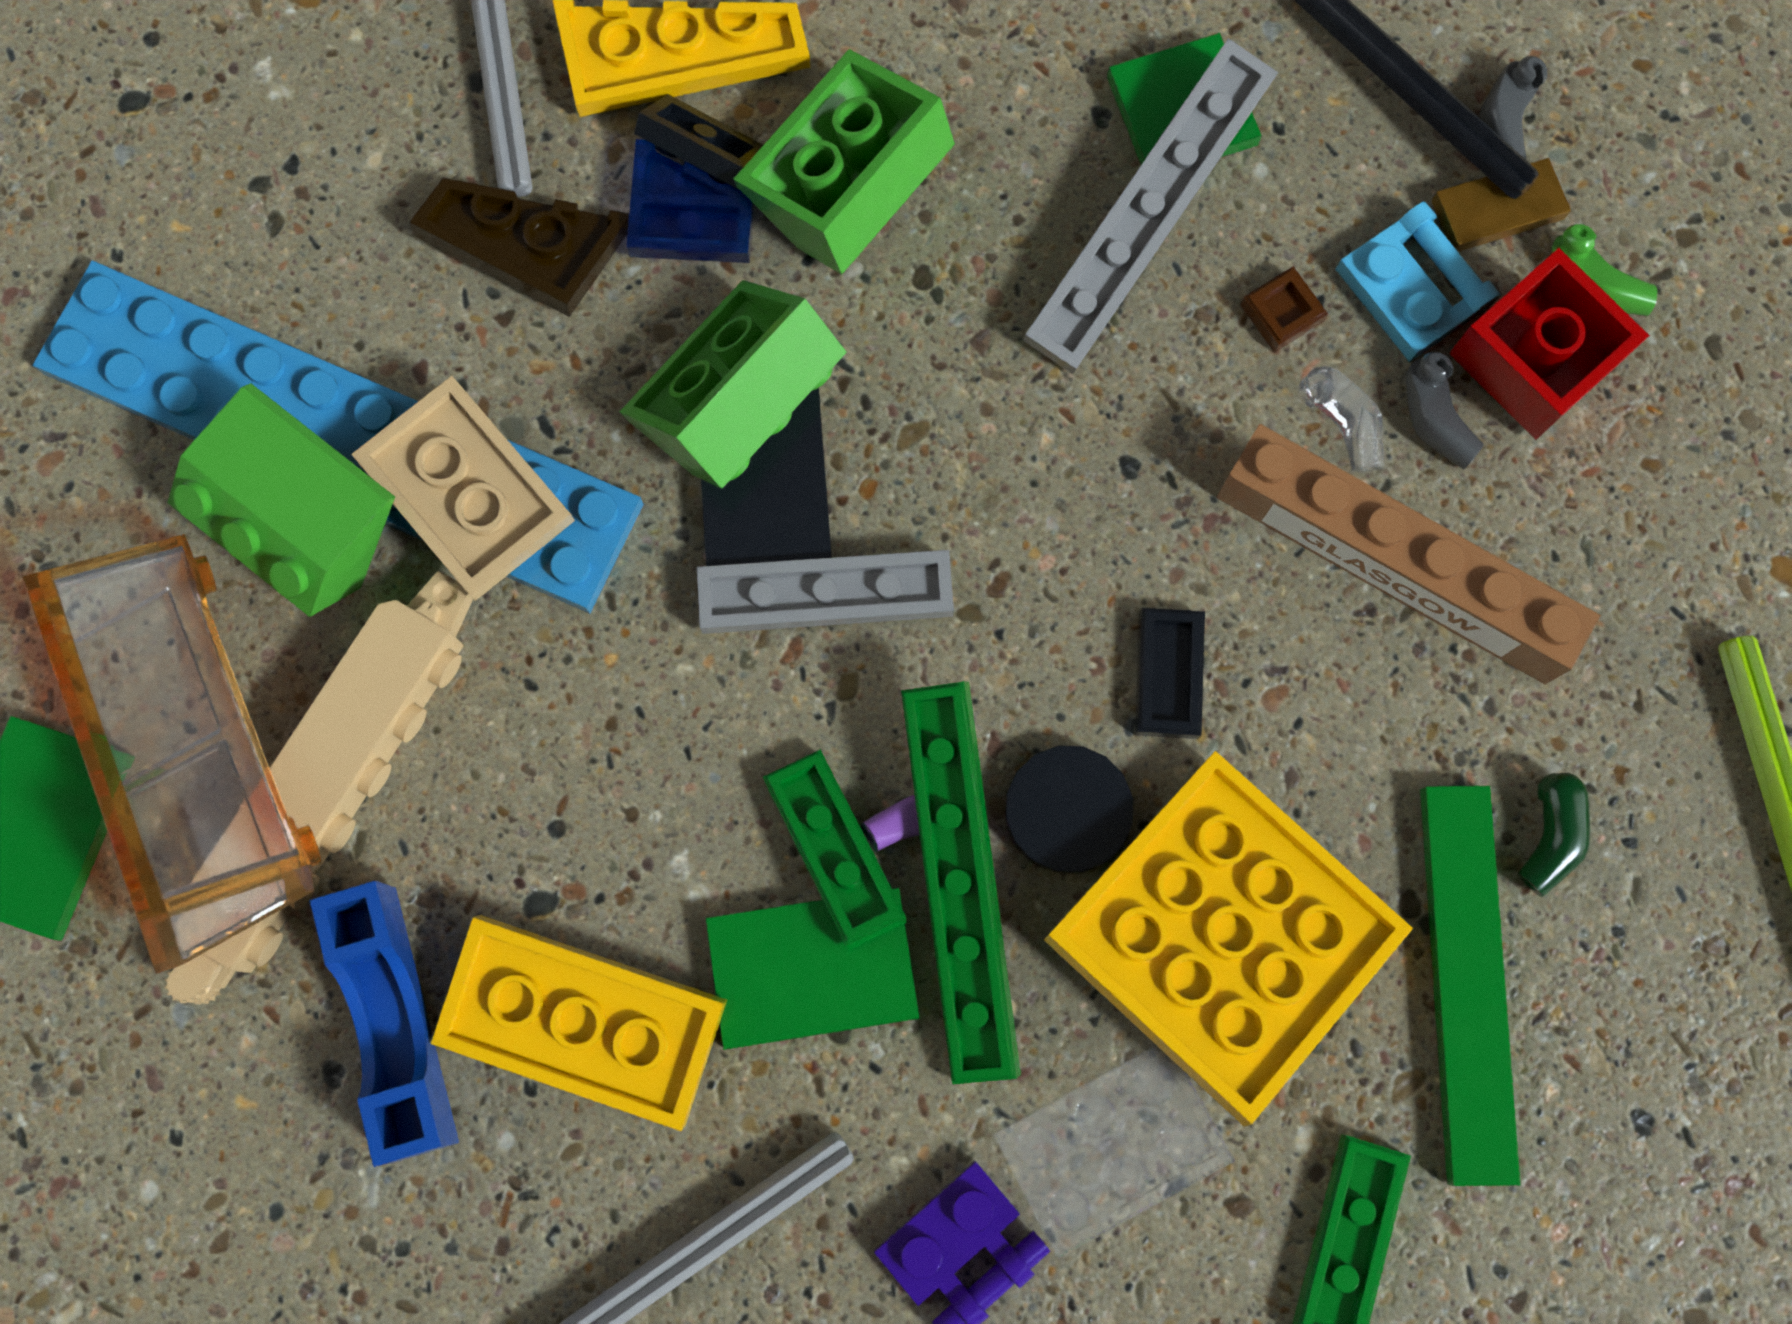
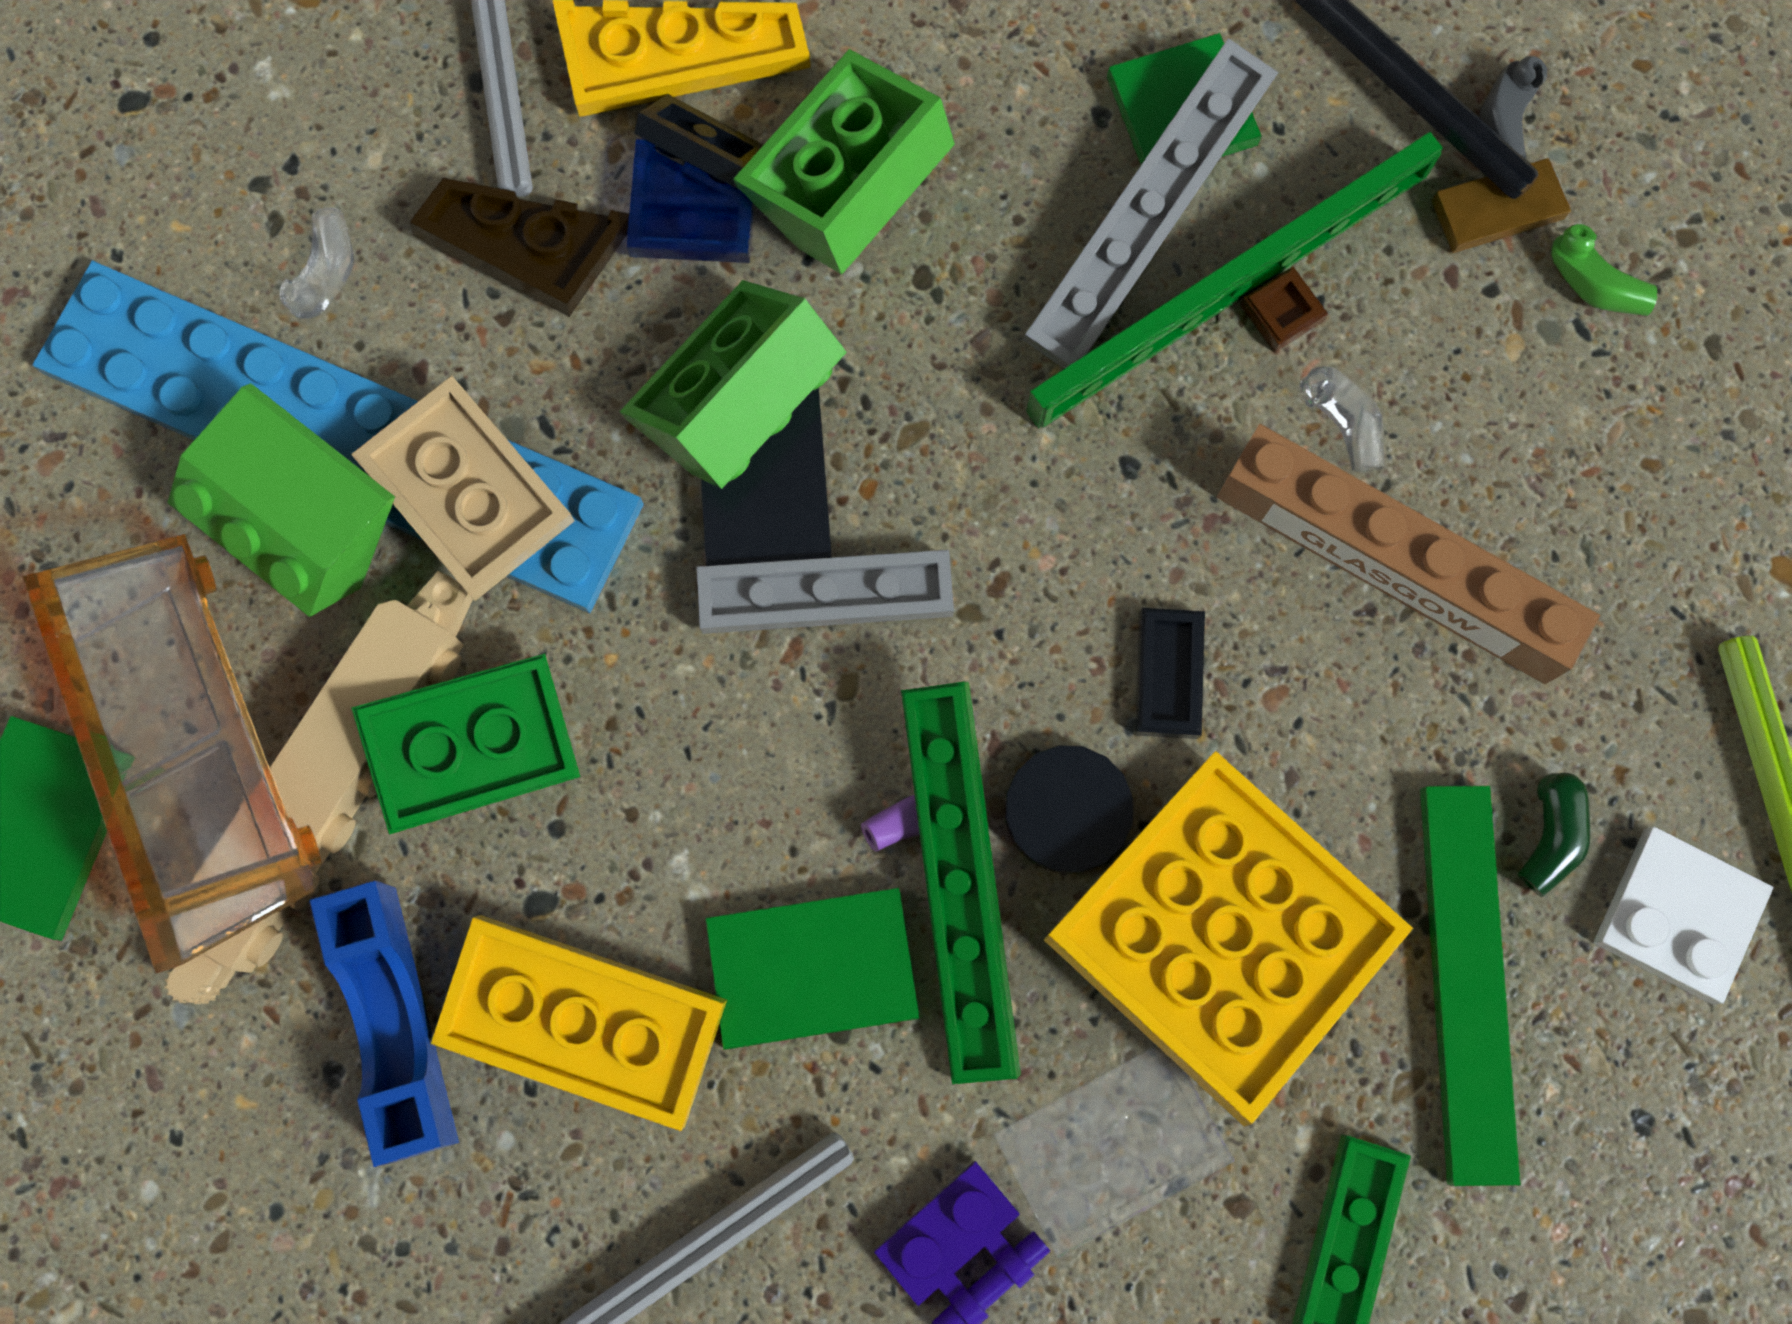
green tile [763,749,907,951] -> none
medium azure plate [1335,201,1501,362] -> none
dark grey arm [1406,352,1484,469] -> none
red brick [1449,248,1650,440] -> none
none -> clear arm [279,207,355,319]
none -> green tile [351,654,581,835]
none -> green tile [1026,132,1443,428]
none -> white plate [1593,827,1774,1004]

